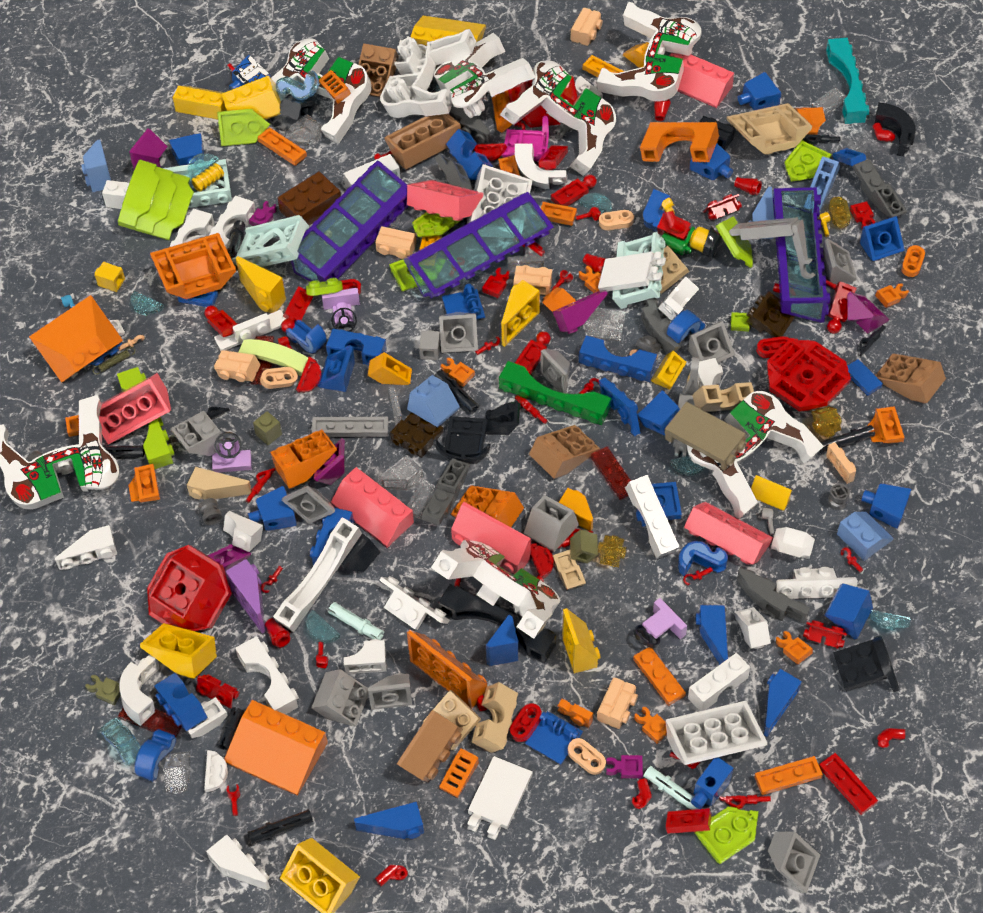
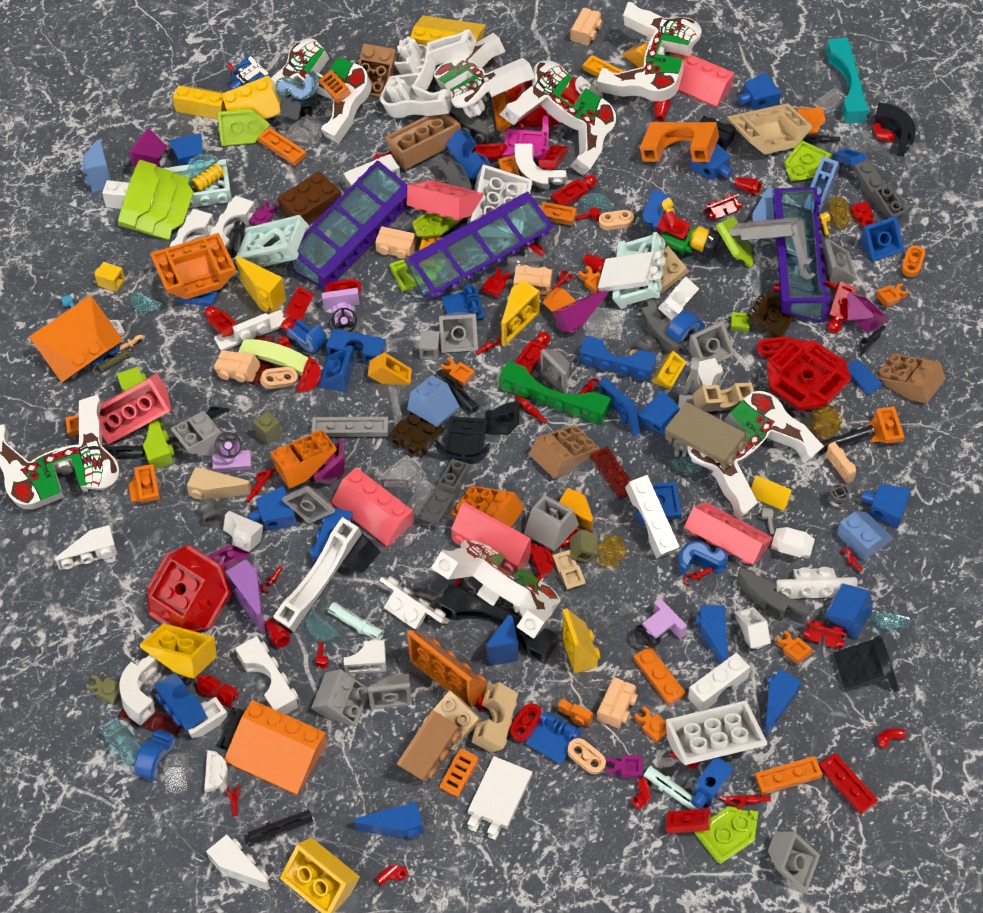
lime plate [306,278,343,296] -> none

